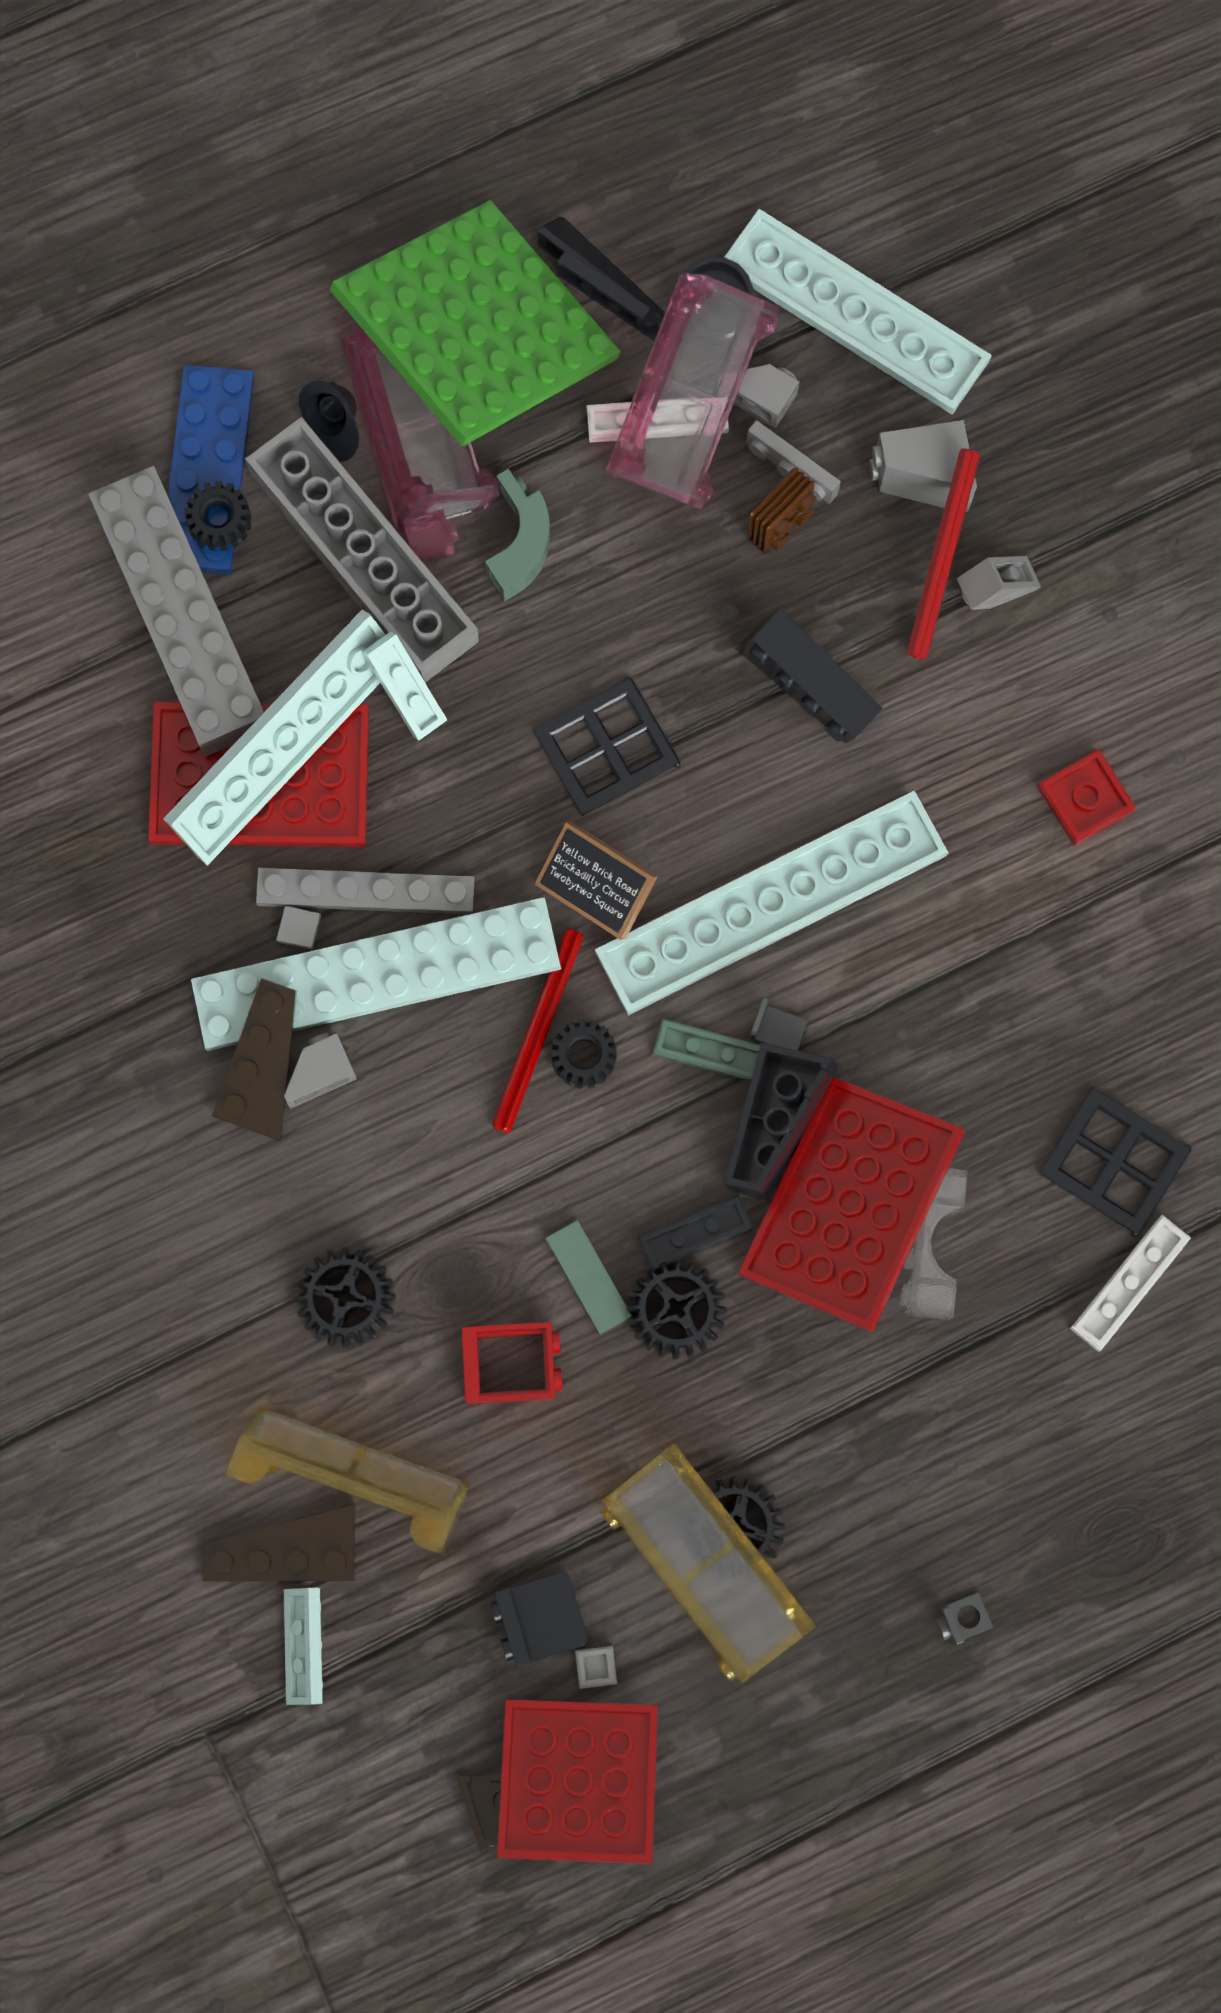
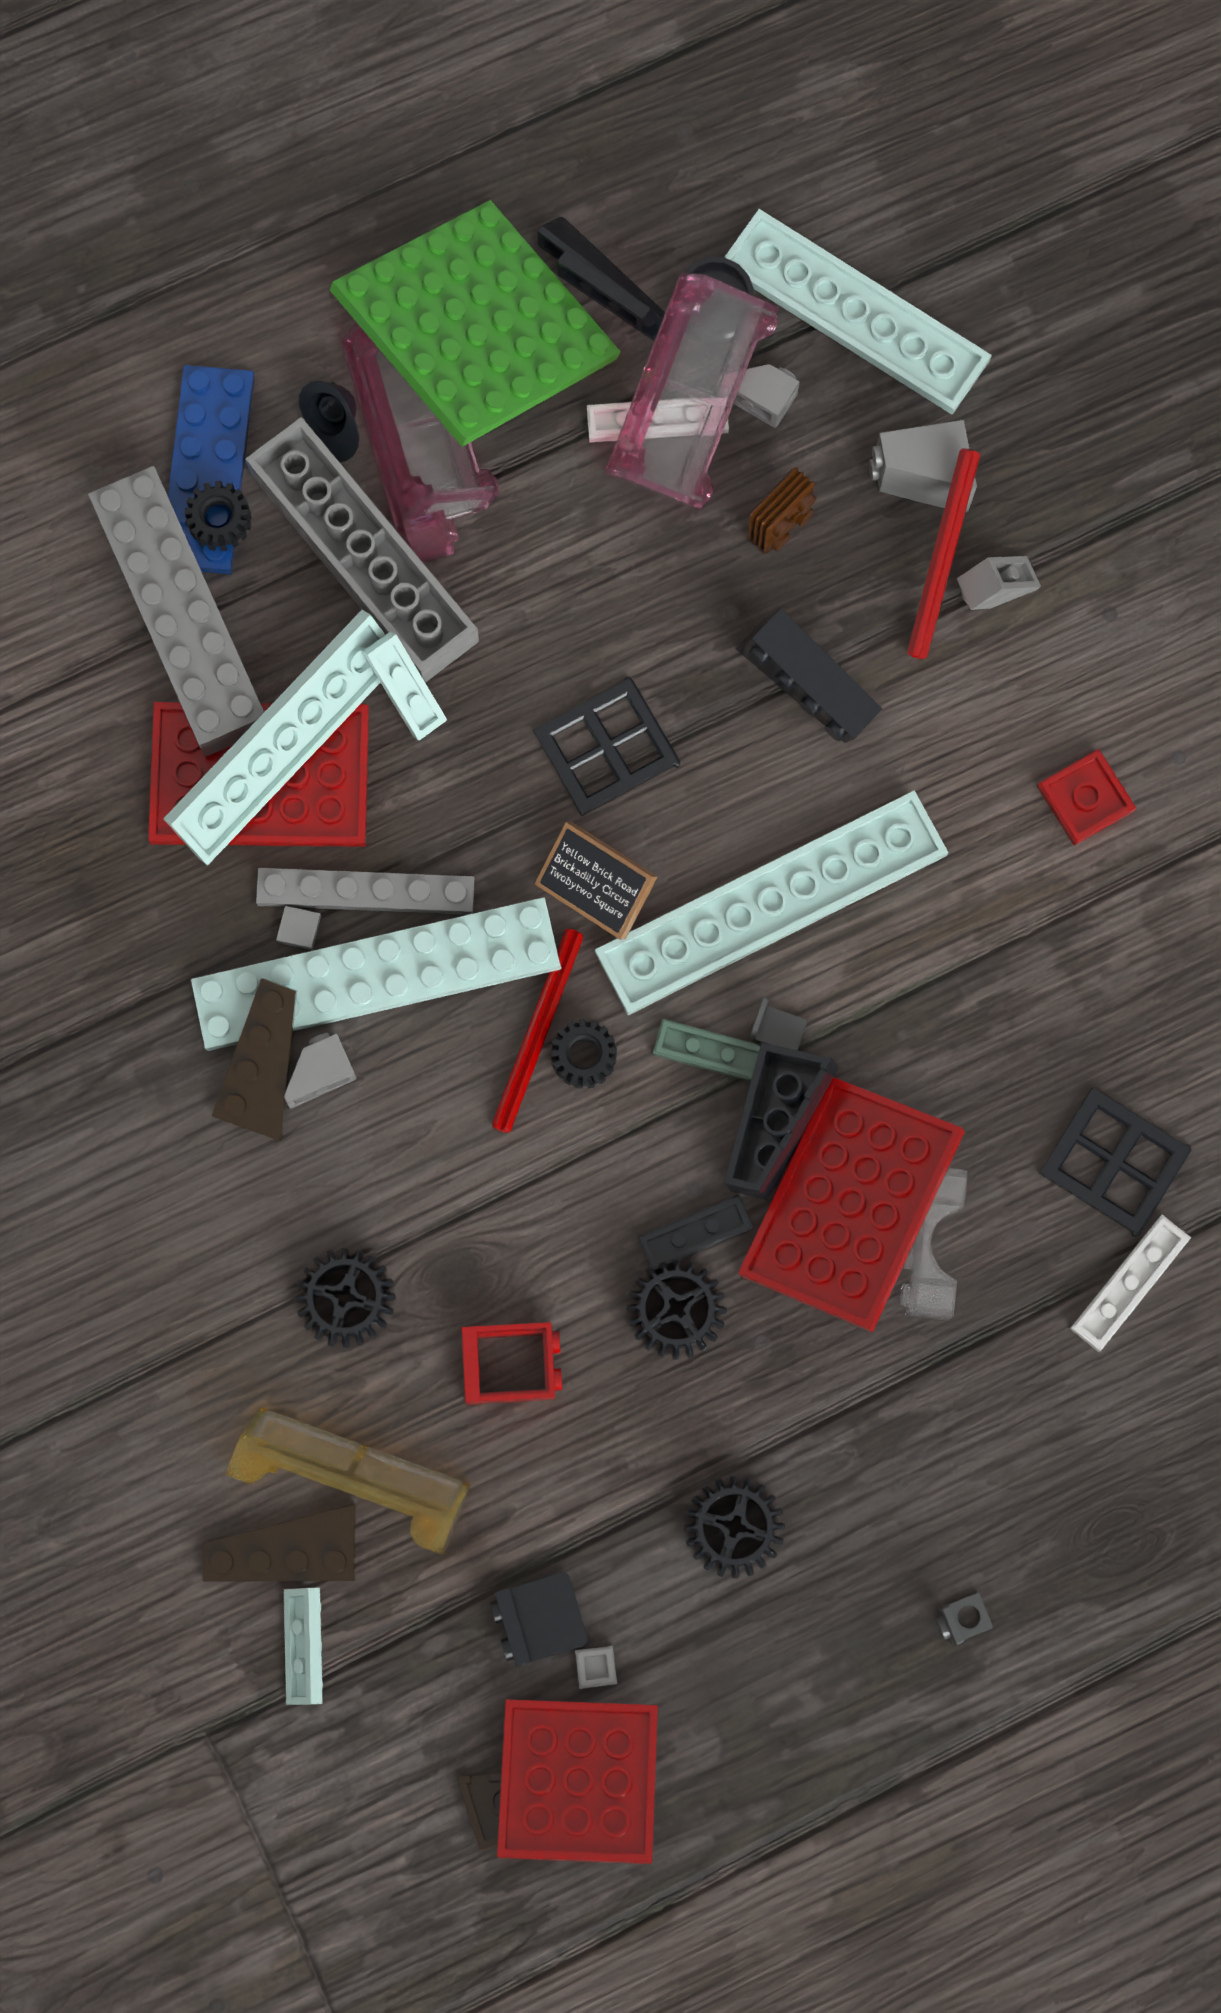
sand green arch [485,469,550,602] -> none
sand green tile [546,1220,632,1335] -> none
windscreen [600,1443,816,1683] -> none
light grey plate [746,420,841,504] -> none

